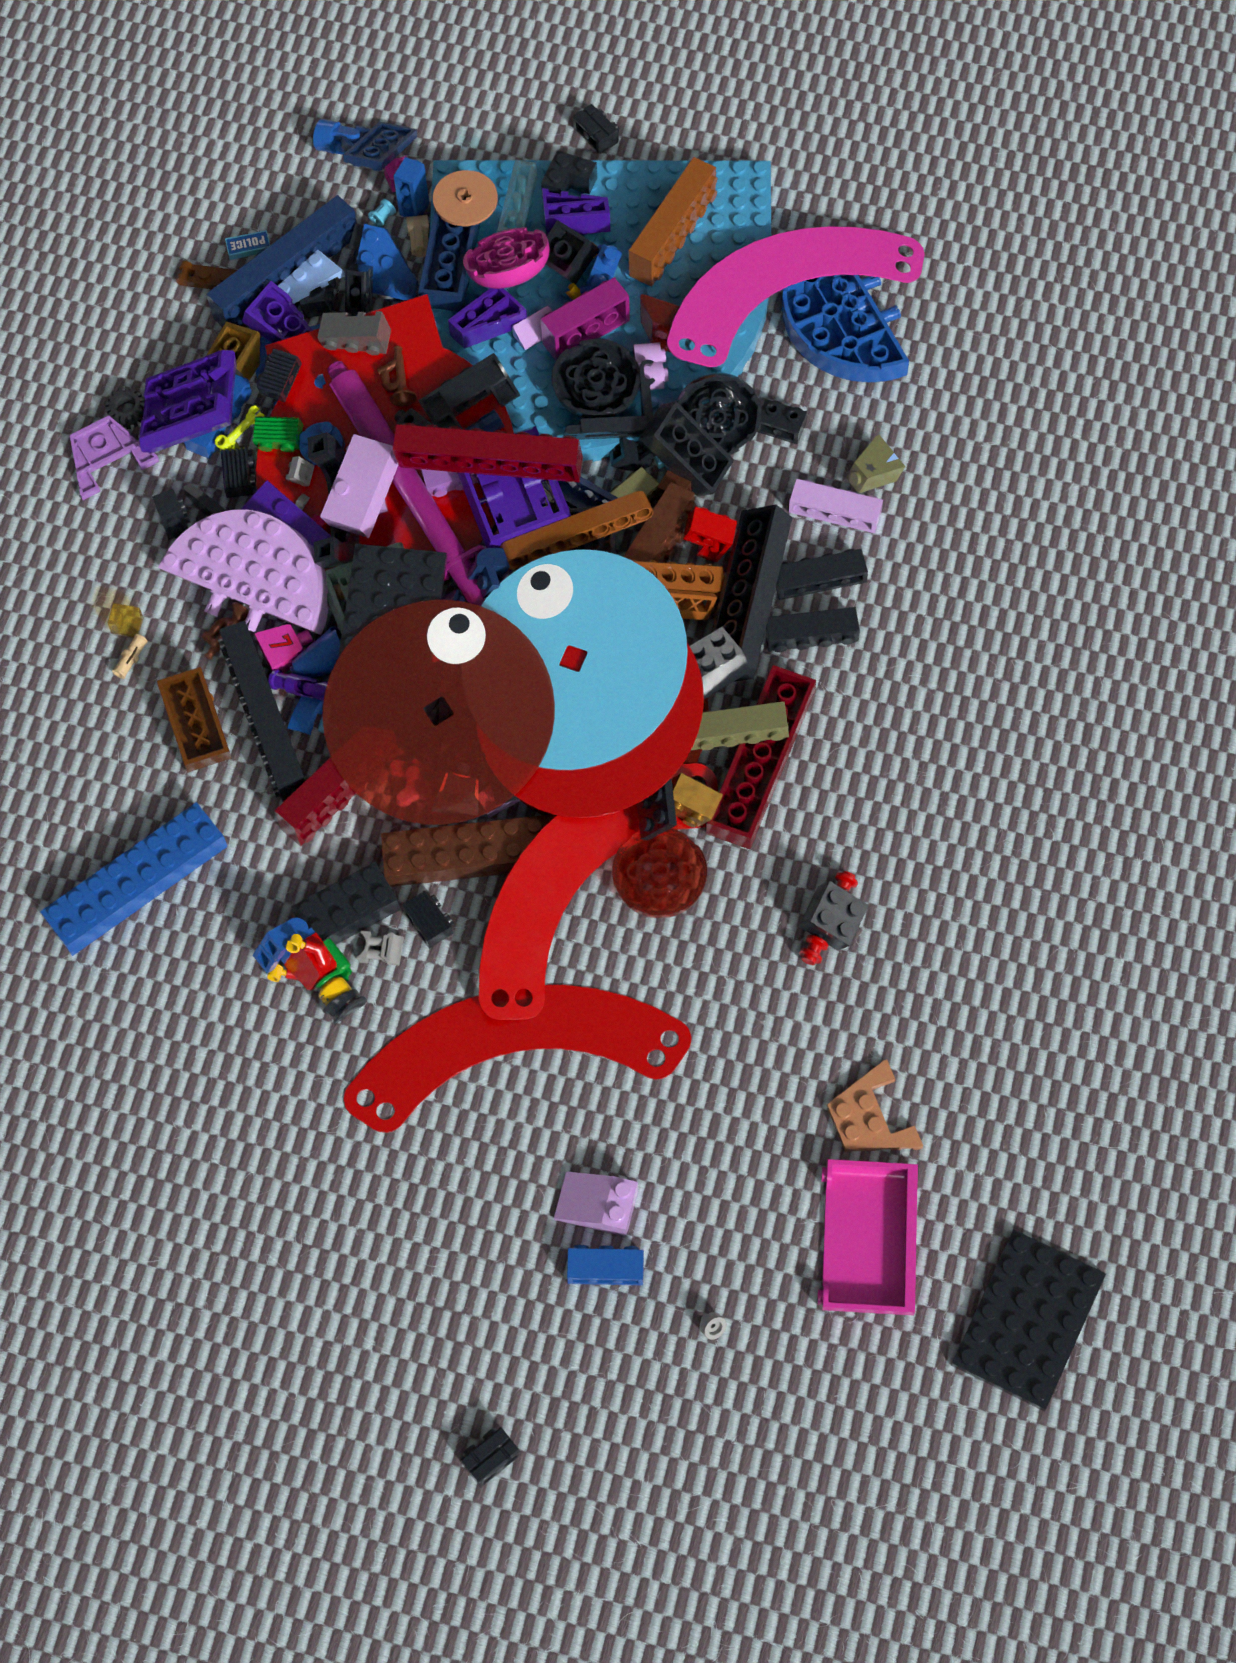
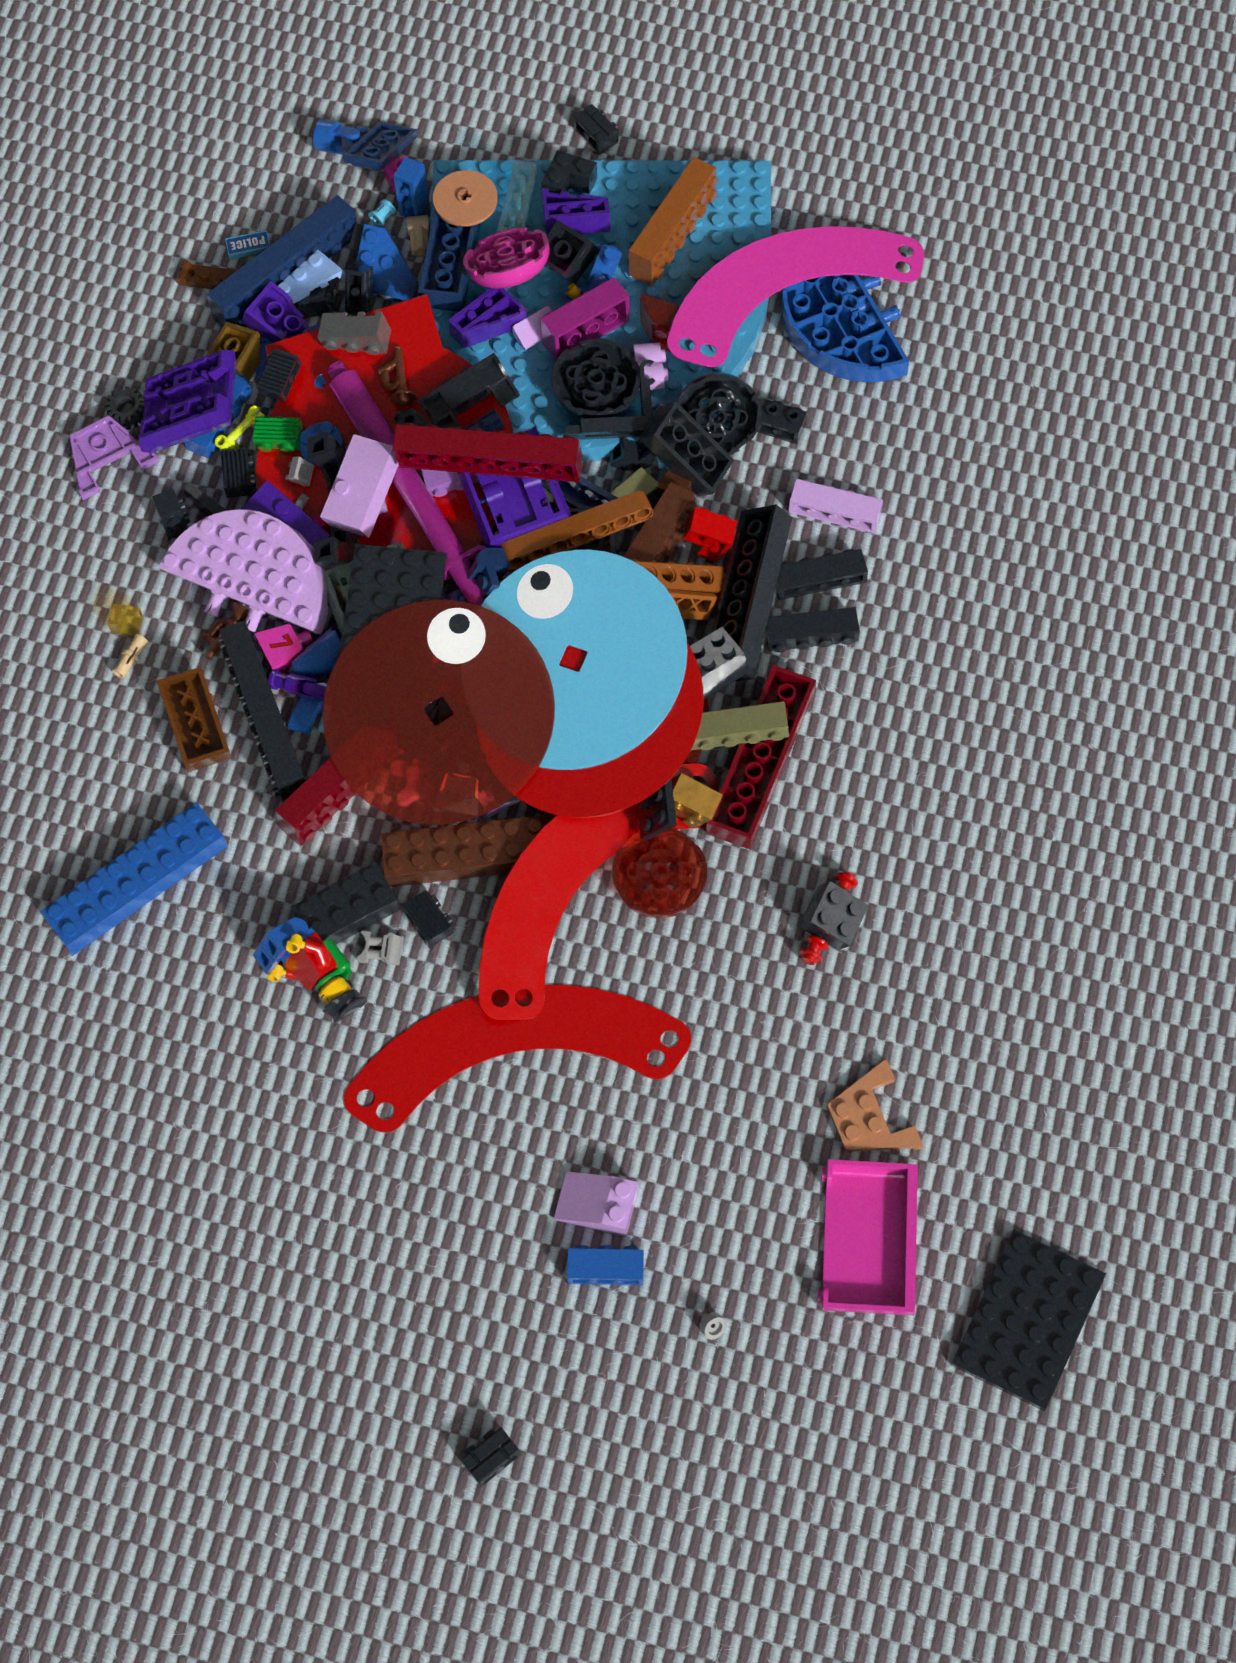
olive slope [846,435,906,493] -> none

